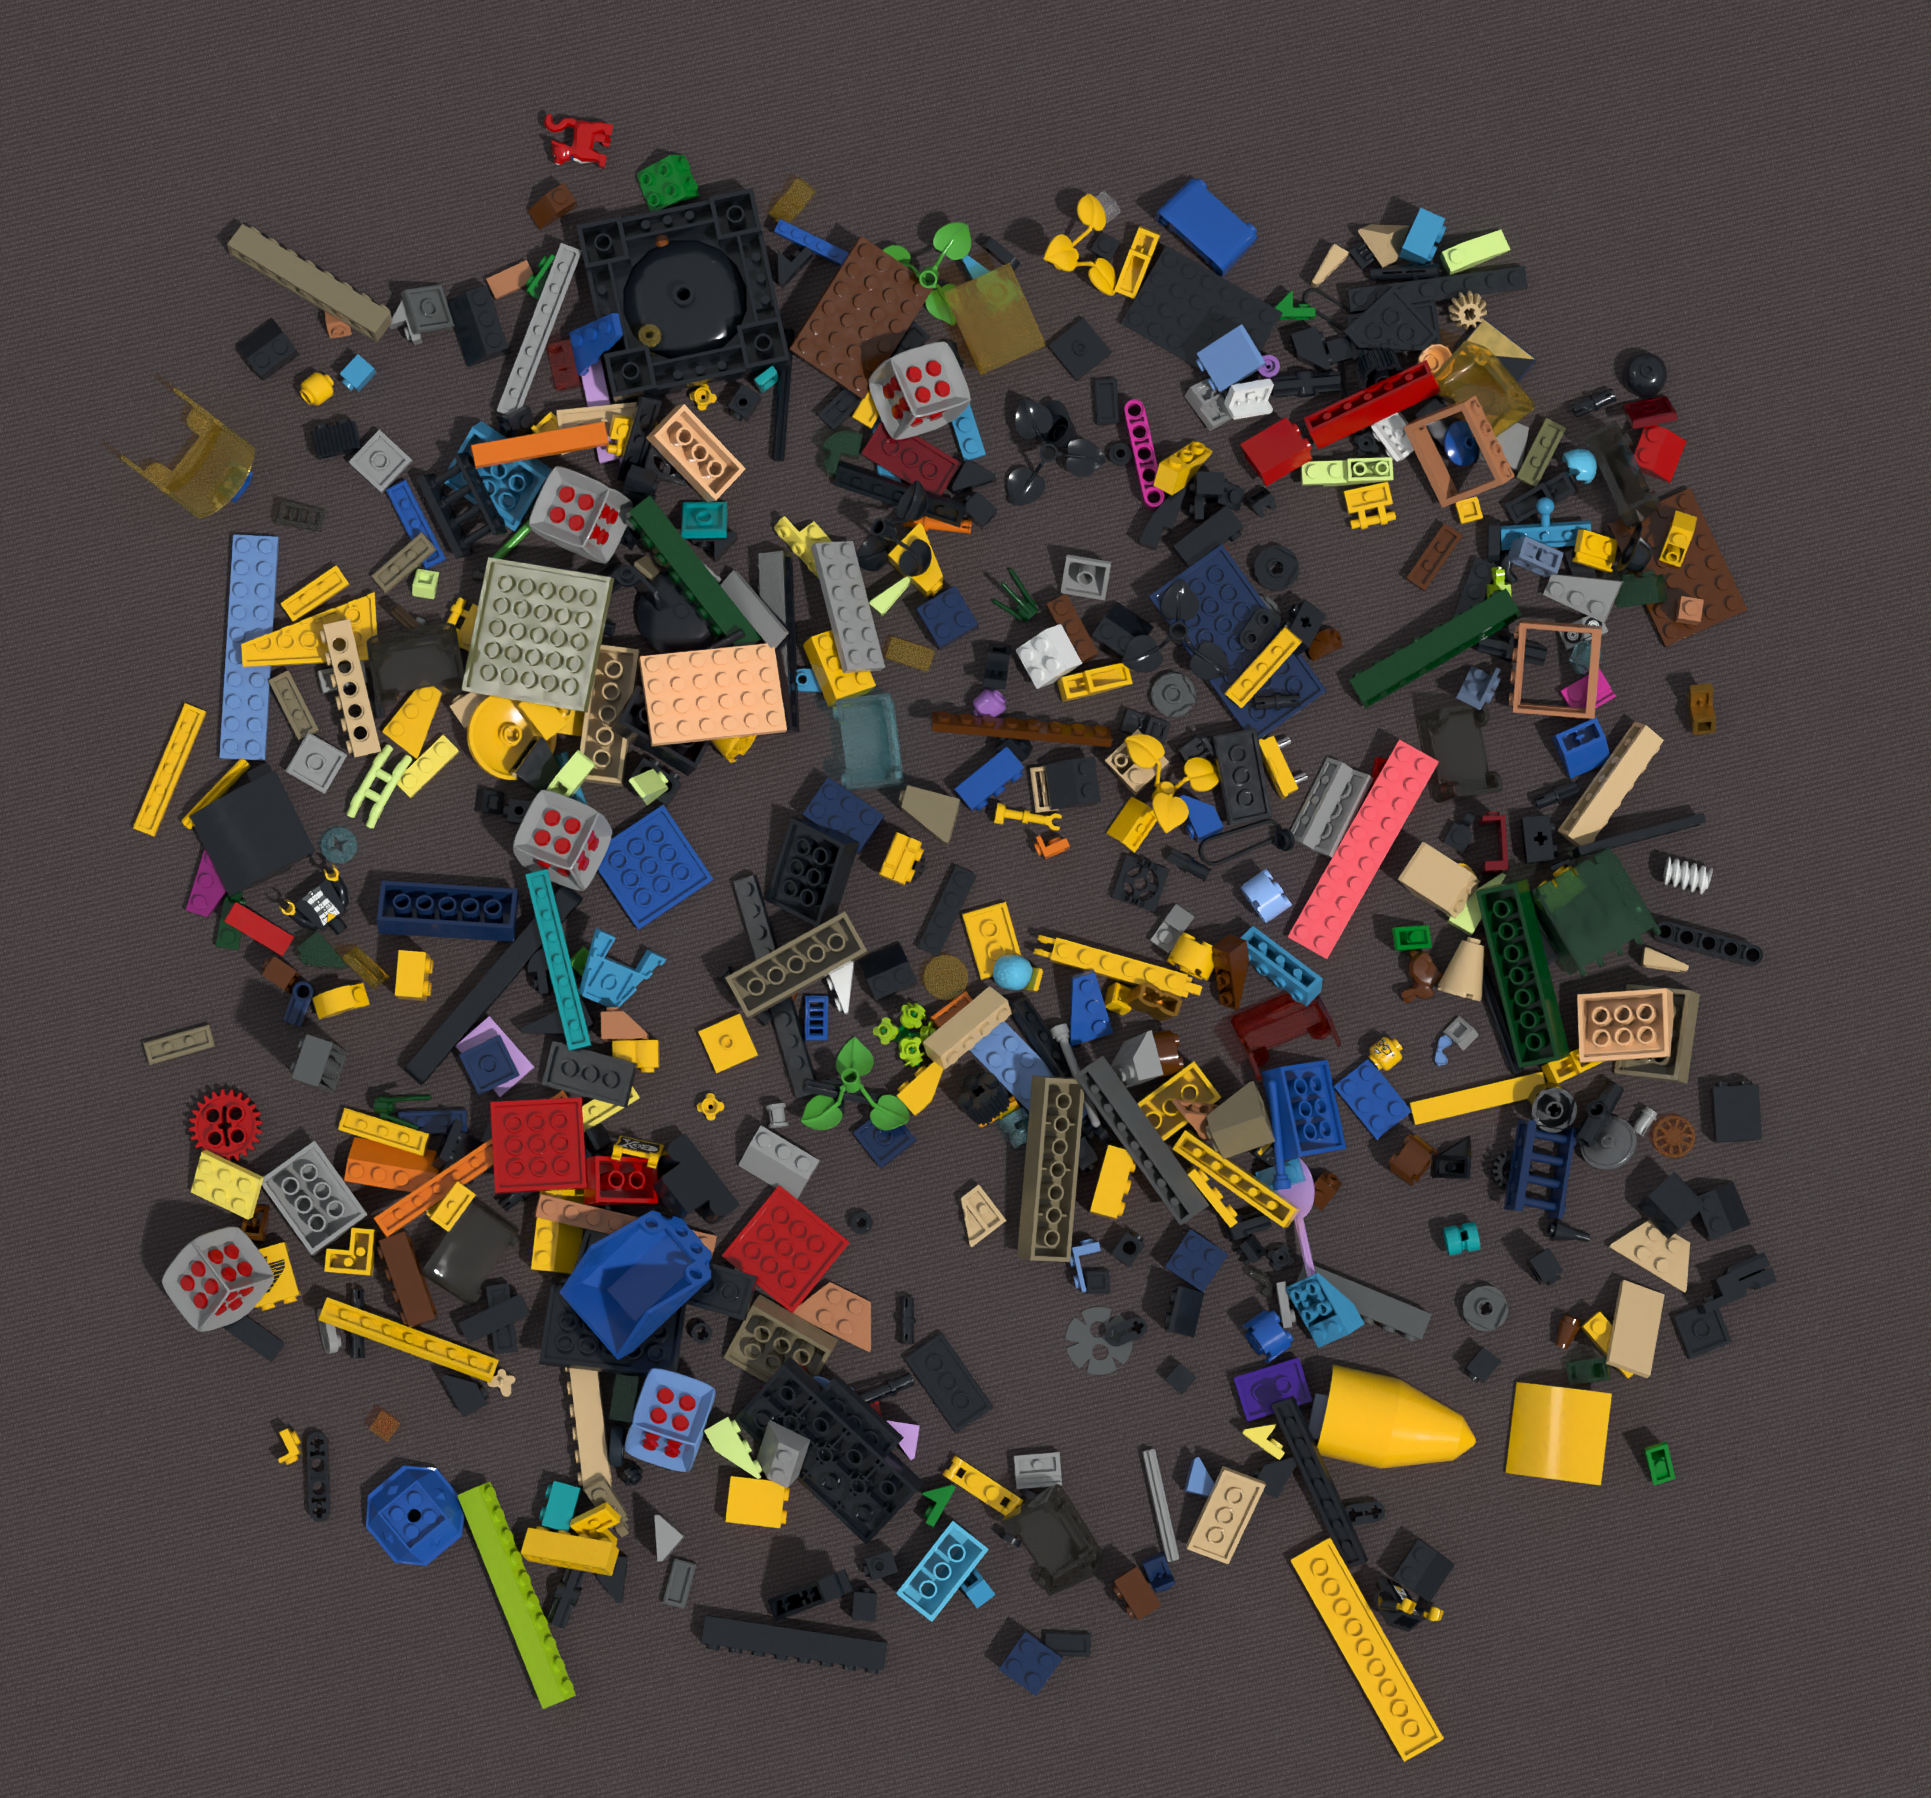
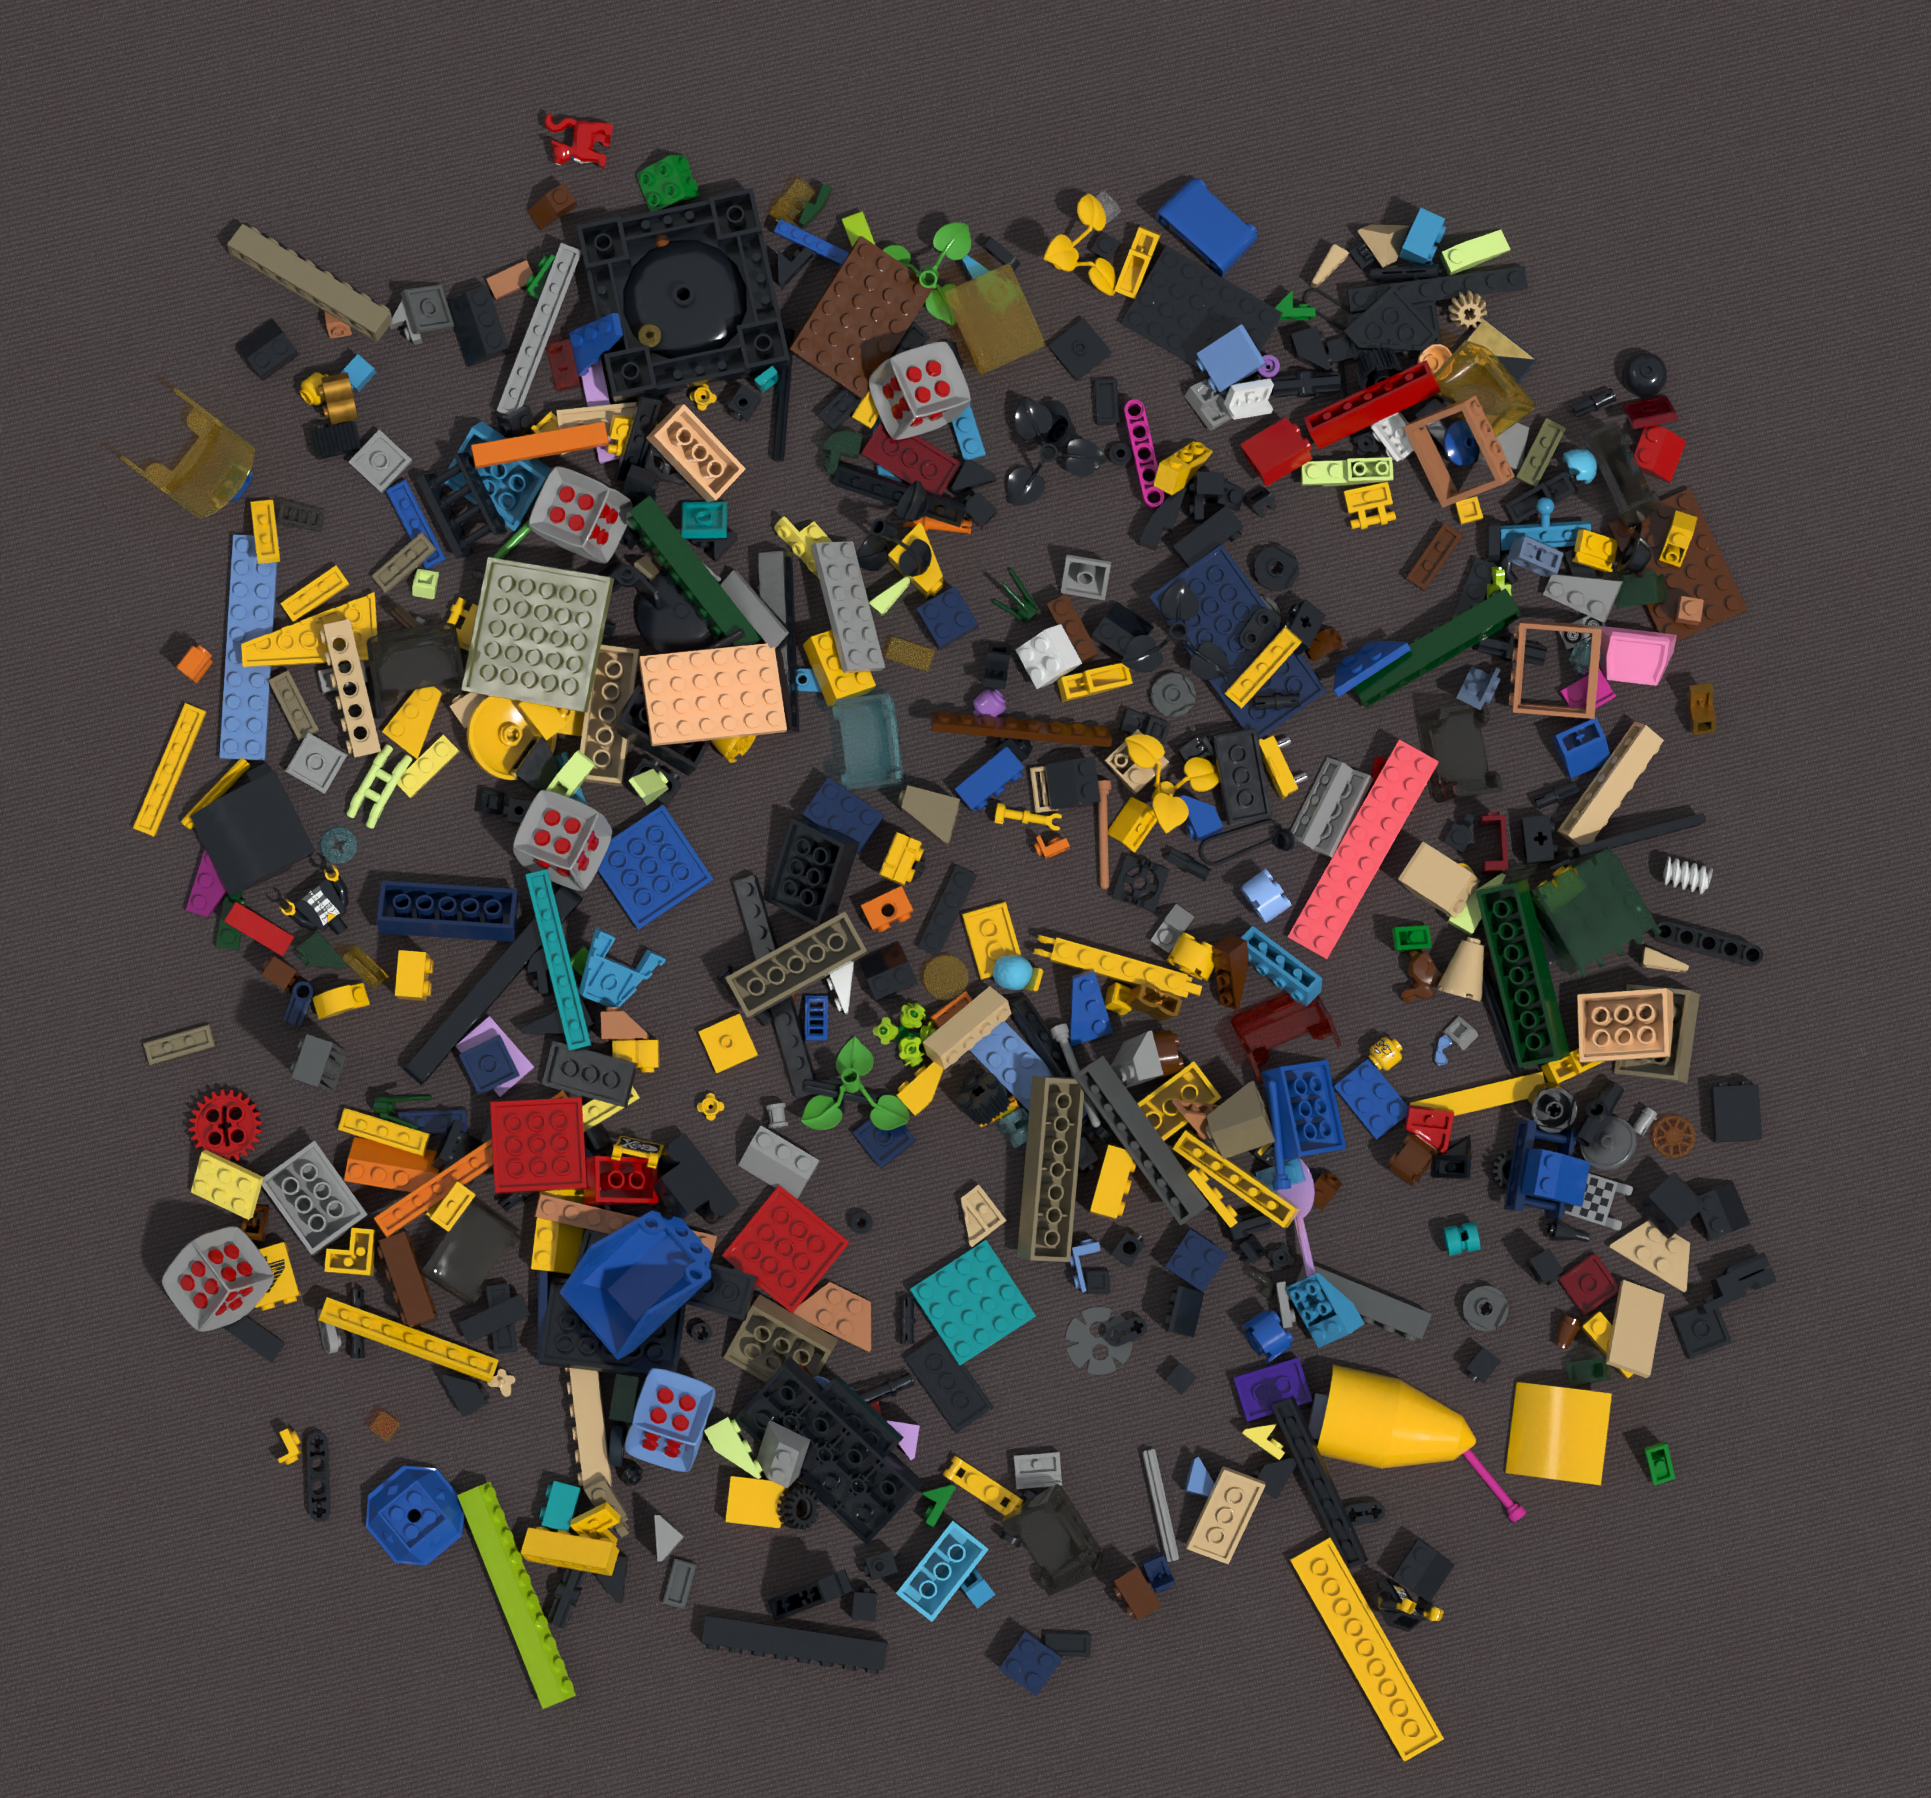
none -> orange brick [176,644,213,684]
none -> yellow plate [250,500,280,564]
none -> pearl gold brick [318,372,358,424]
none -> dark blue tile [537,1271,550,1363]
none -> black tyre [777,1487,820,1530]
none -> dark green slope [799,184,832,229]
none -> lime slope [841,211,875,247]
none -> orange brick [861,886,914,933]
none -> teal plate [910,1240,1036,1366]
none -> nougat piece [1098,780,1111,890]
none -> blue wing [1333,641,1411,697]
none -> red wing [1405,1105,1454,1154]
none -> dark pink piece [1462,1449,1527,1524]
none -> blue slope [1521,1149,1590,1207]
none -> dark red tile [1558,1253,1619,1316]
none -> light grey flag [1564,1173,1633,1231]
none -> bright pink helmet [1599,626,1677,686]

